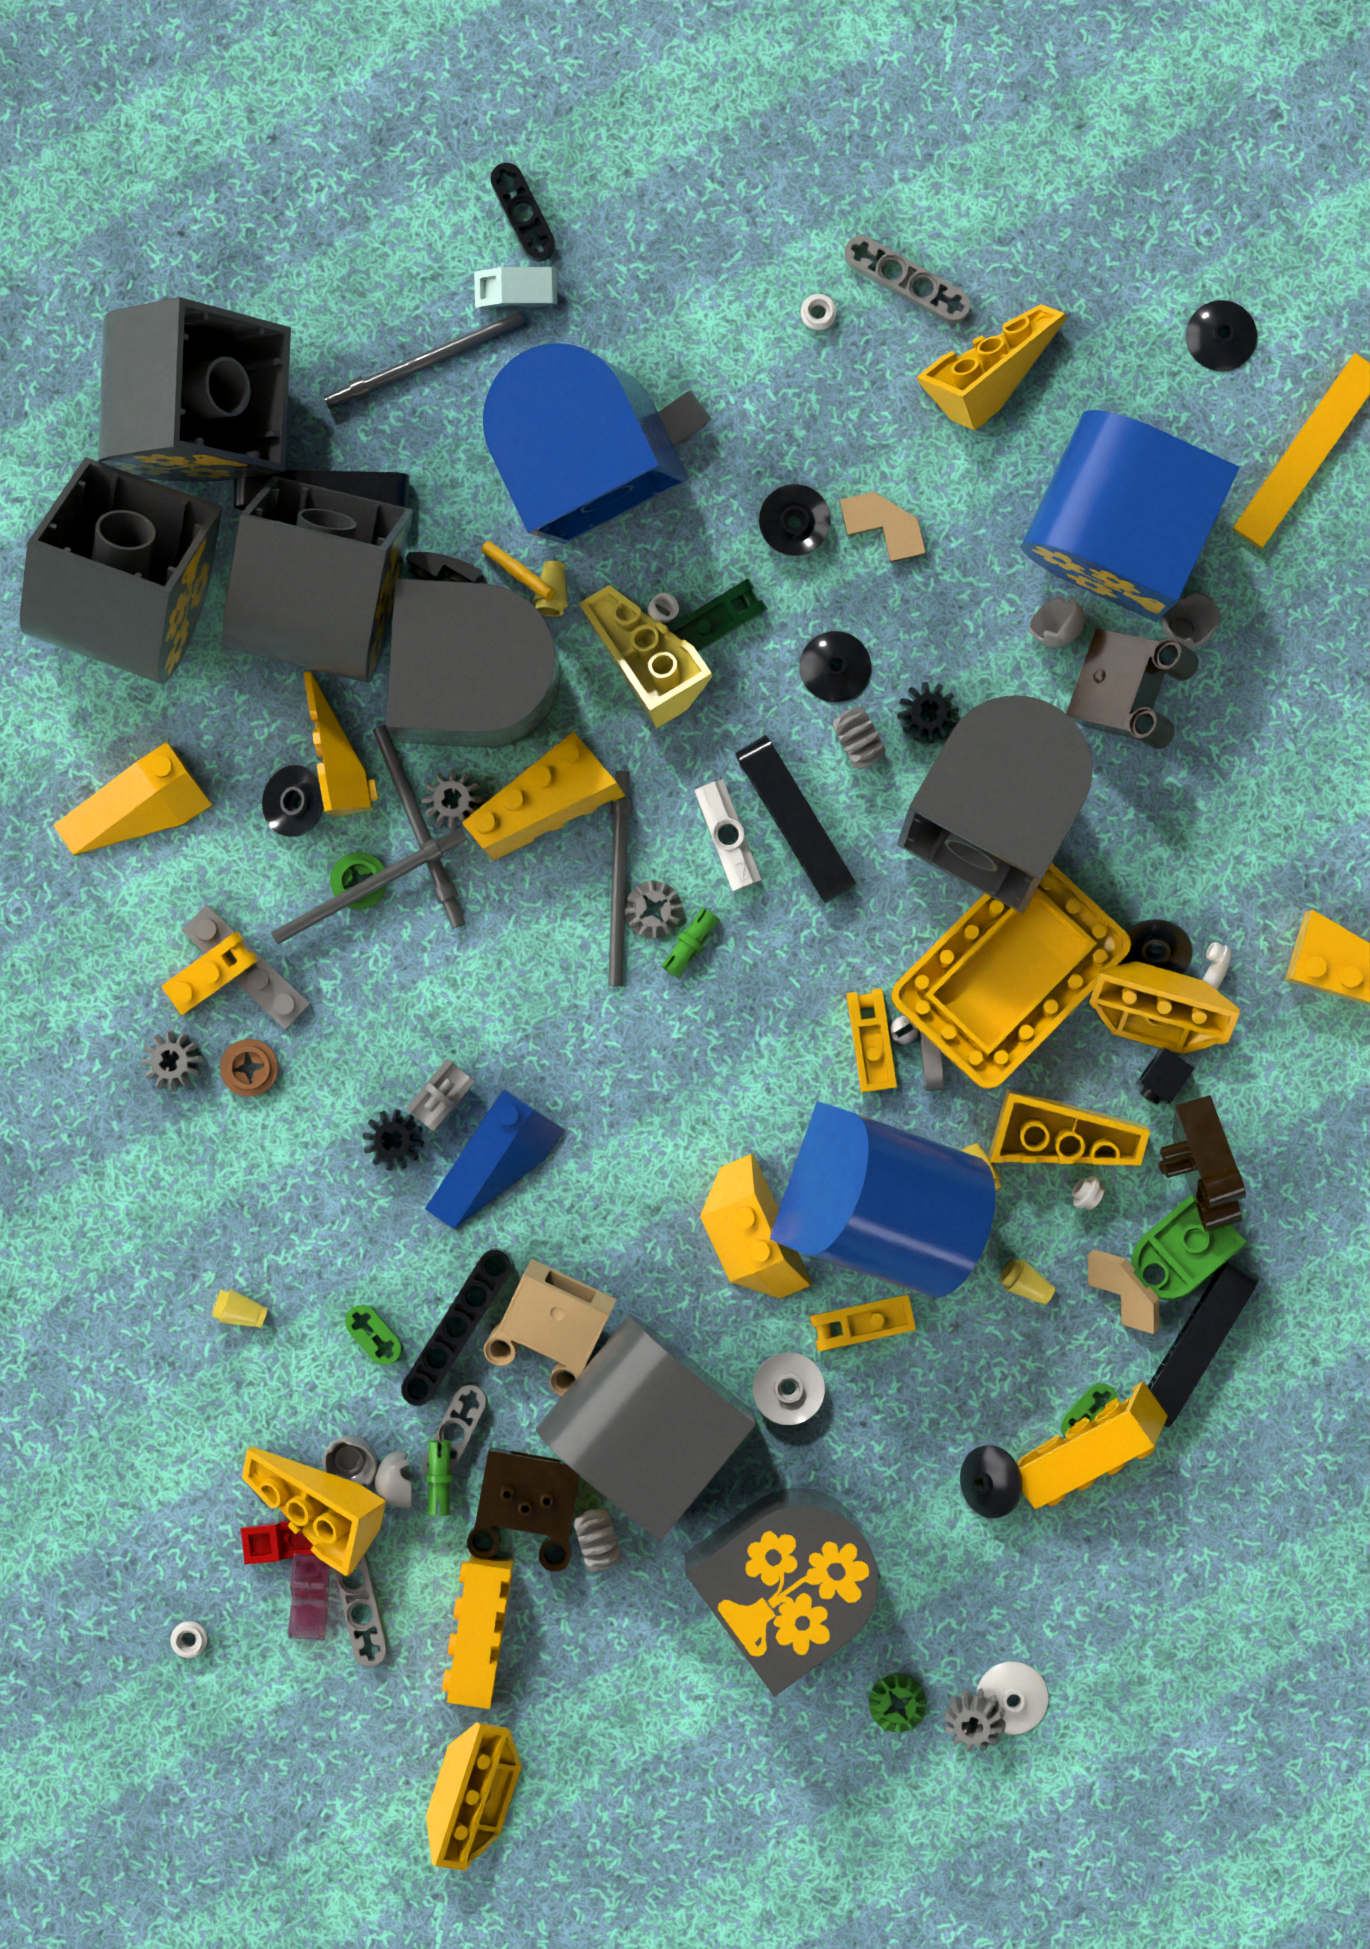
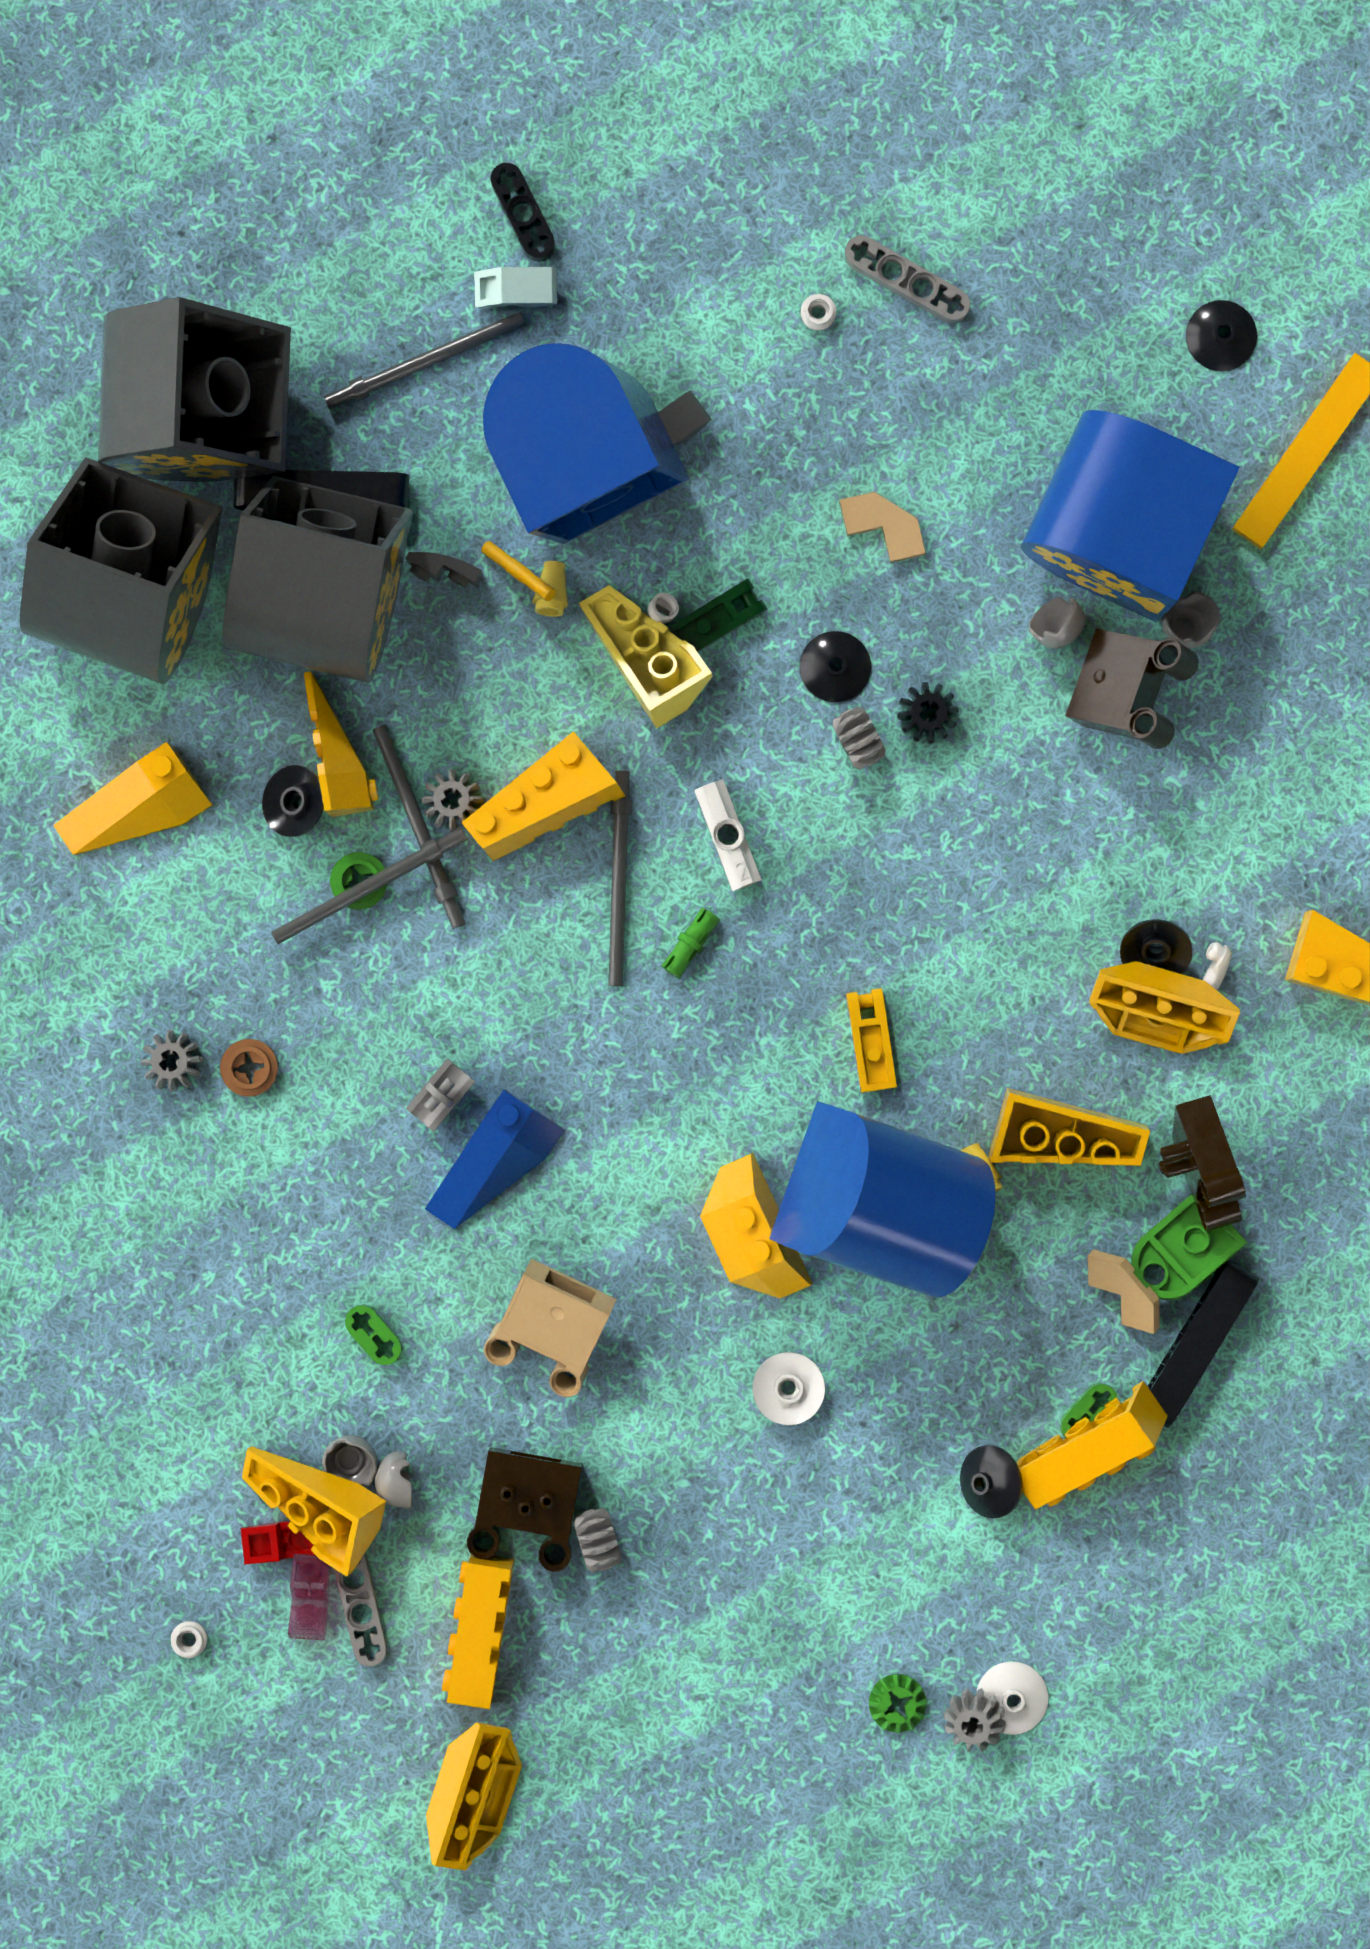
yellow plate [161,931,259,1016] -> none
light grey plate [181,905,311,1030] -> none
light yellow cone [211,1288,268,1328] -> none
black gear [363,1109,424,1171] -> none
dark grey brick [386,578,560,748] -> none
black beam [401,1248,513,1406] -> none
light grey beam [422,1384,487,1476] -> none
bright green pin [425,1440,453,1516] -> none
dark grey brick [536,1314,756,1542] -> none
light grey gear [625,881,682,938] -> none
dark grey brick [685,1488,878,1697] -> none
black beam [735,735,856,904] -> none
black dish [759,484,831,556] -> none
yellow plate [809,1294,916,1351] -> none
white hinge [889,1016,919,1045] -> none
yellow wedge [891,863,1131,1089] -> none
dark grey brick [897,695,1093,914] -> none
yellow wedge [916,304,1067,431] -> none
light grey beam [919,1031,944,1091] -> none
light yellow cone [999,1258,1055,1305] -> none
white plate [1072,1175,1105,1211] -> none
black brick [1136,1047,1195,1105] -> none

